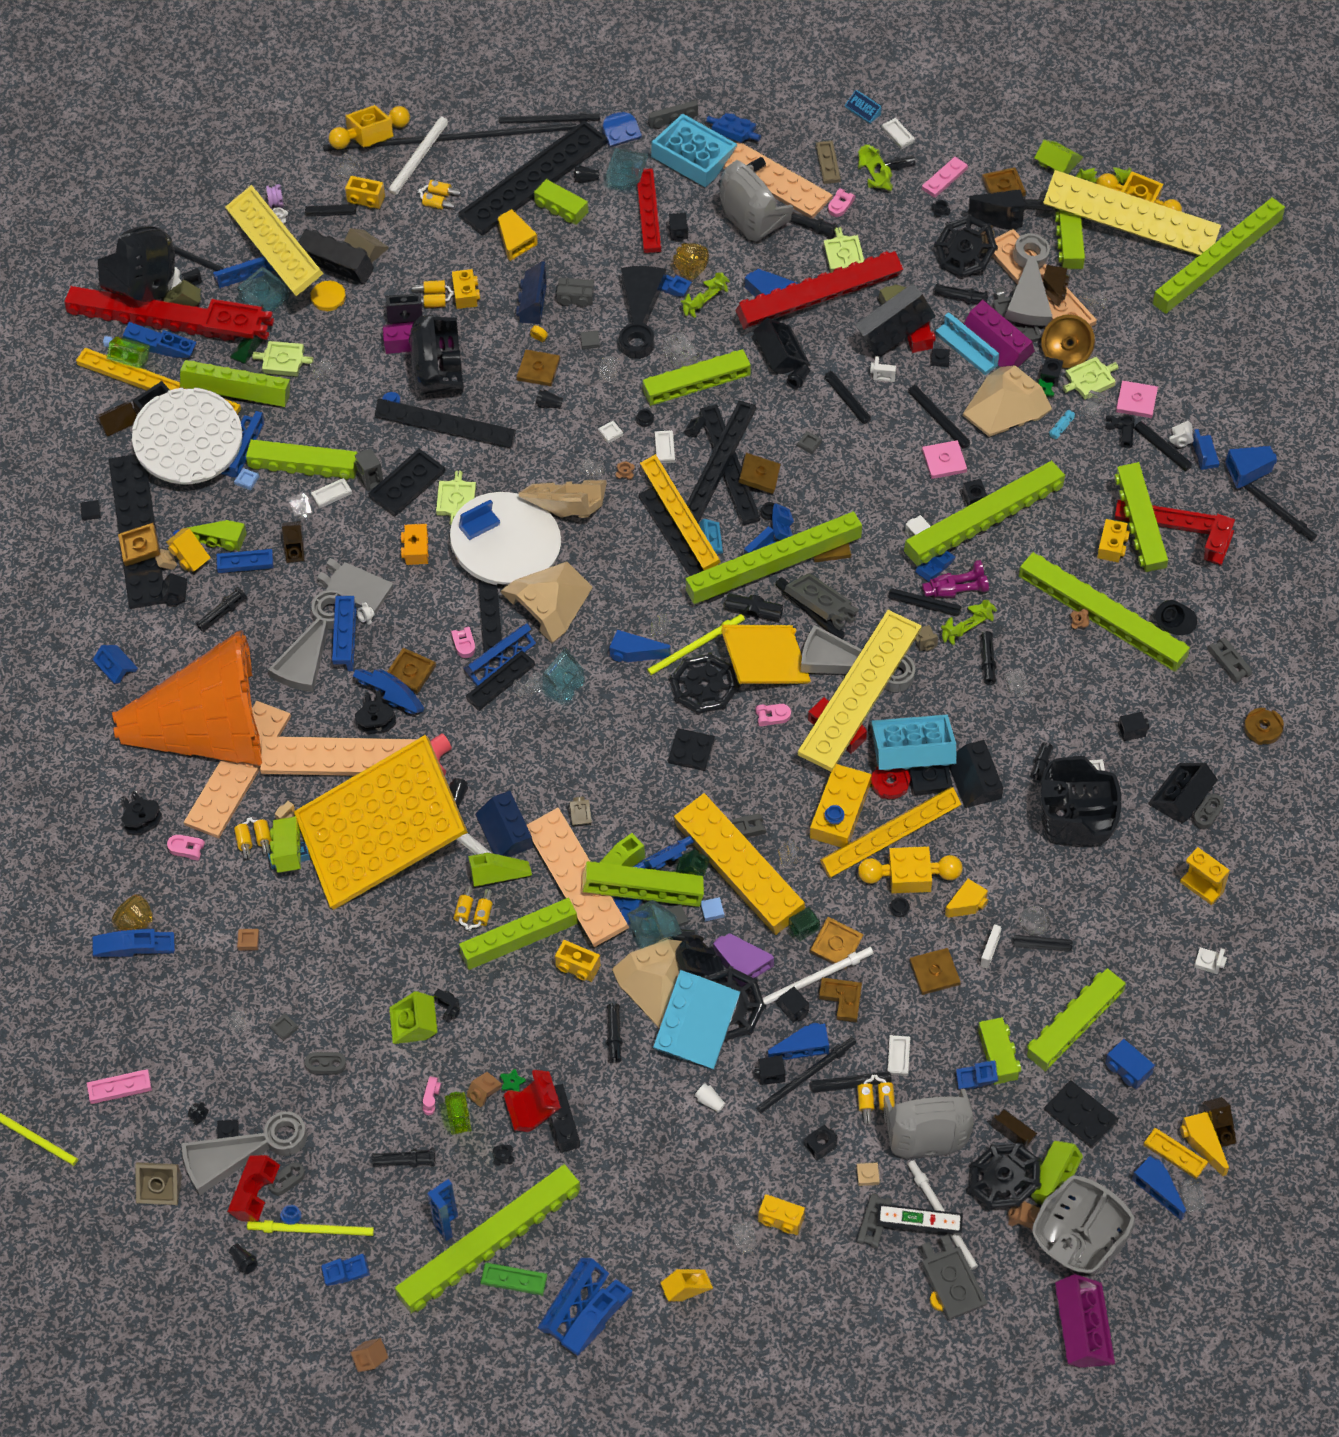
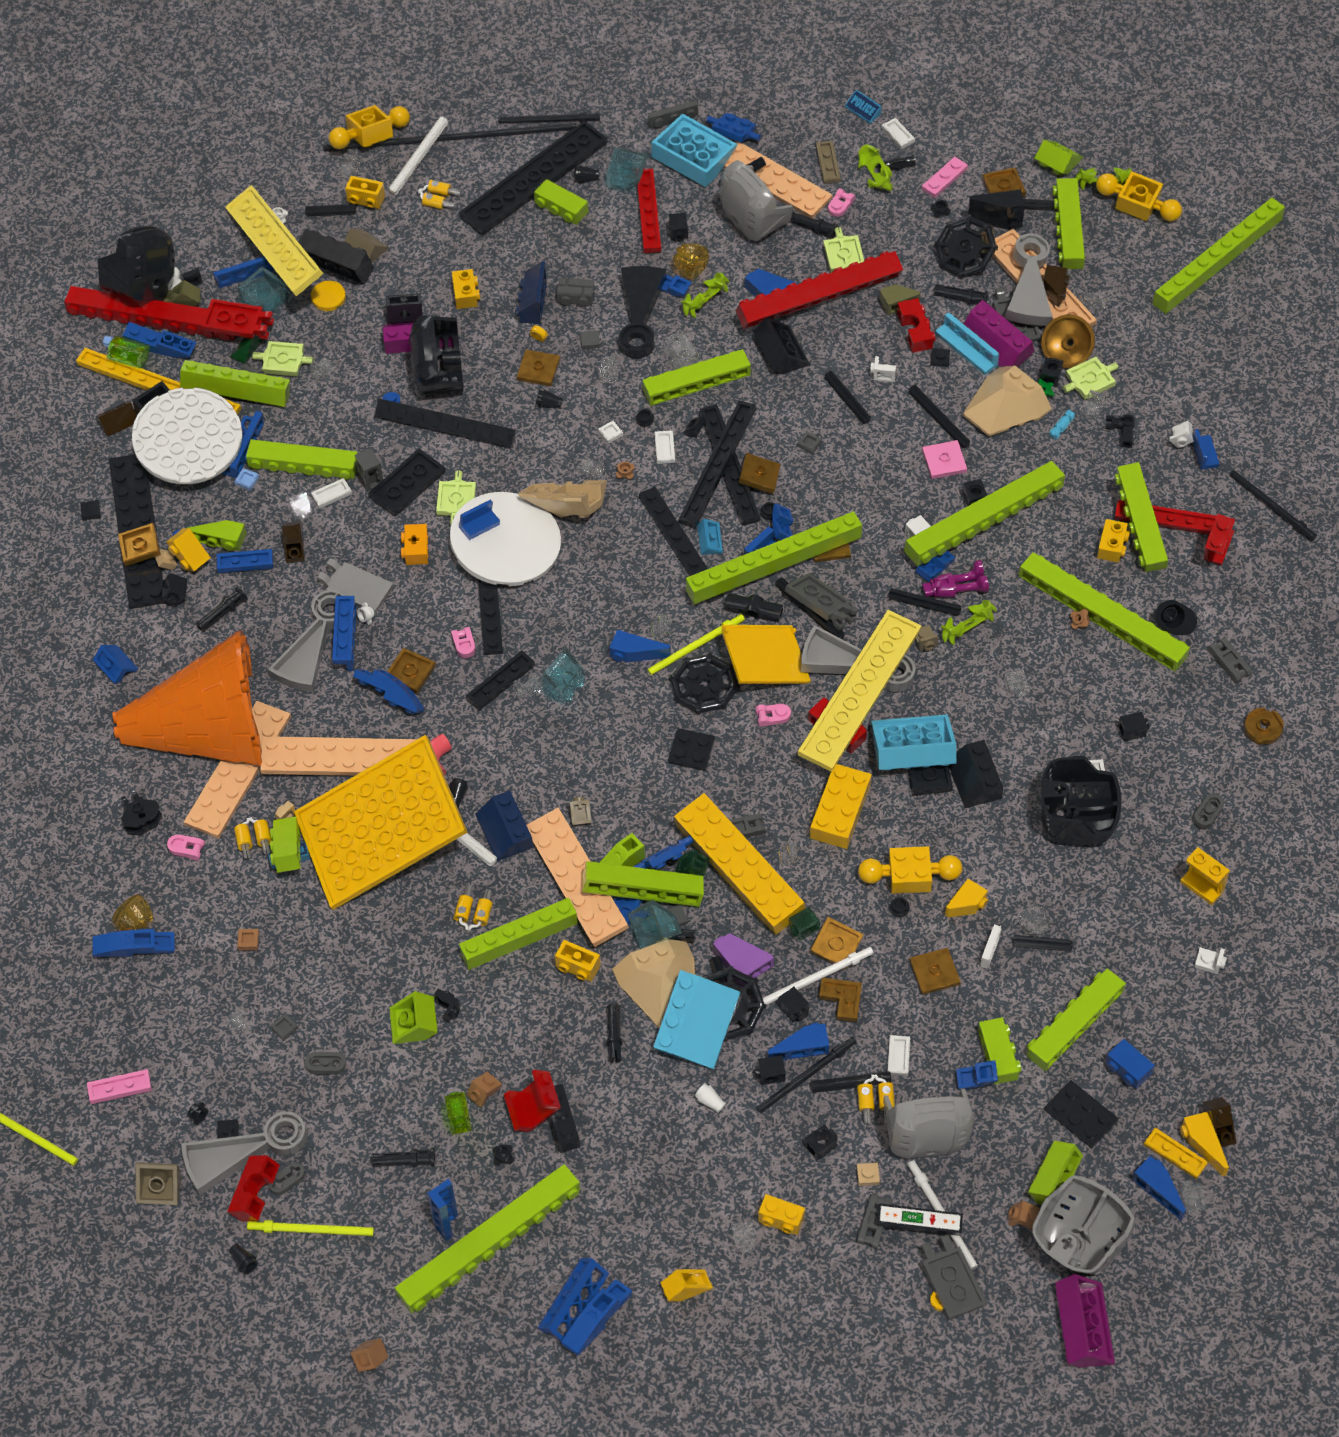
black bar [174,246,223,271] -> none
lavender wheel [266,184,284,209] -> none
blue plate [280,1205,301,1225] -> none
blue slope [321,1254,370,1286] -> none
black hinge [355,690,396,734] -> none
yellow piece [412,280,454,308] -> none
bright pink plate [423,1076,441,1115] -> none
blue fence [464,623,536,686] -> none
lime slope [468,852,532,886] -> none
bright green tile [481,1262,548,1296] -> none
yellow slope [498,209,538,261] -> none
green plate [500,1069,526,1091] -> none
tan wedge [501,562,593,643] -> none
blue slope [602,112,642,147] -> none
yellow plate [640,454,721,571] -> none
black slope [676,934,716,977] -> none
light blue tile [701,897,724,921] -> none
black cone [787,365,810,389] -> none
yellow plate [820,787,962,877] -> none
blue plate [825,805,845,824] -> none
black brick [855,283,936,357] -> none
red plate [871,766,910,799] -> none
black plate [968,1142,1042,1210] -> none
black pin [980,631,997,685] -> none
dark brown panel [991,1109,1037,1148] -> none
black pin [1030,742,1053,781] -> none
light yellow plate [1043,170,1221,256] -> none
bright pink plate [1116,381,1158,418] -> none
black axle [1135,421,1192,471] -> none
black slope [1148,763,1218,821] -> none
blue slope [1225,446,1277,488] -> none

